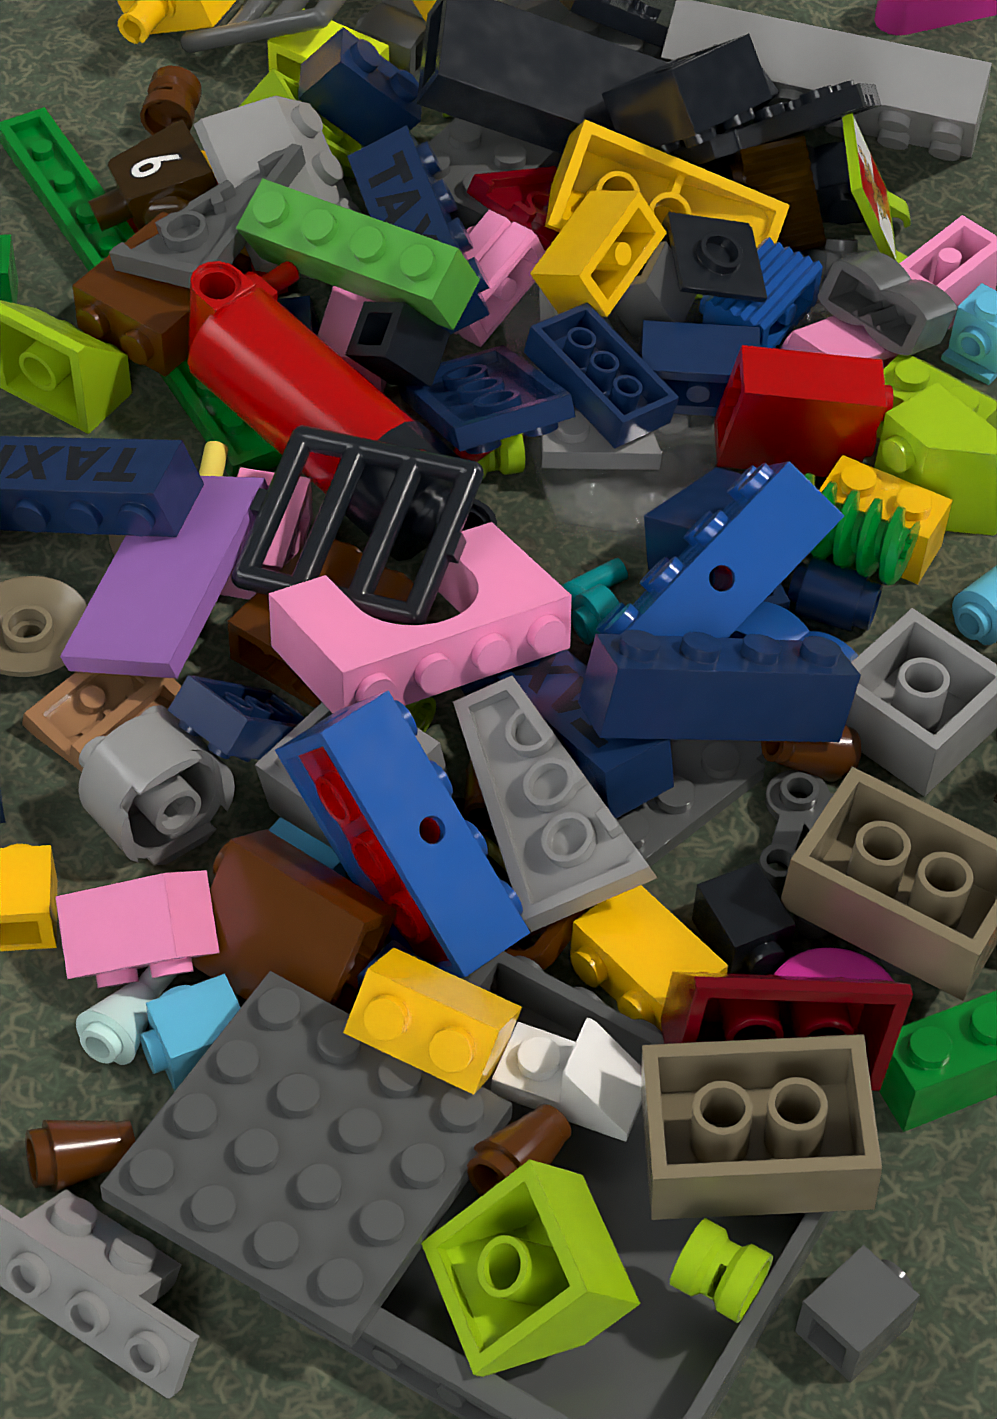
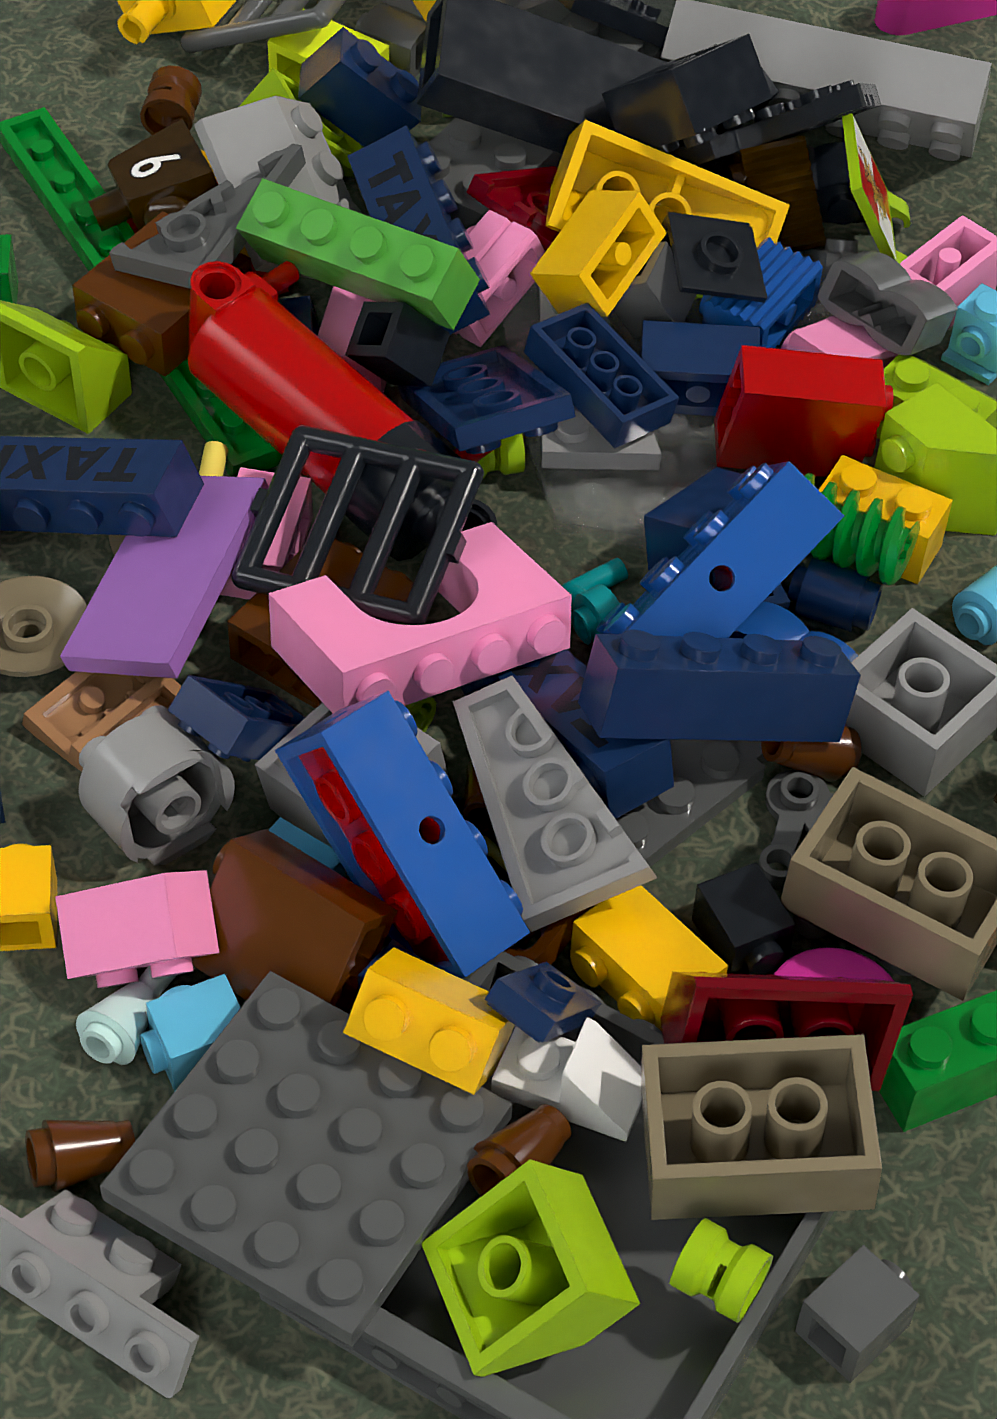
none -> dark blue plate [485,962,602,1043]

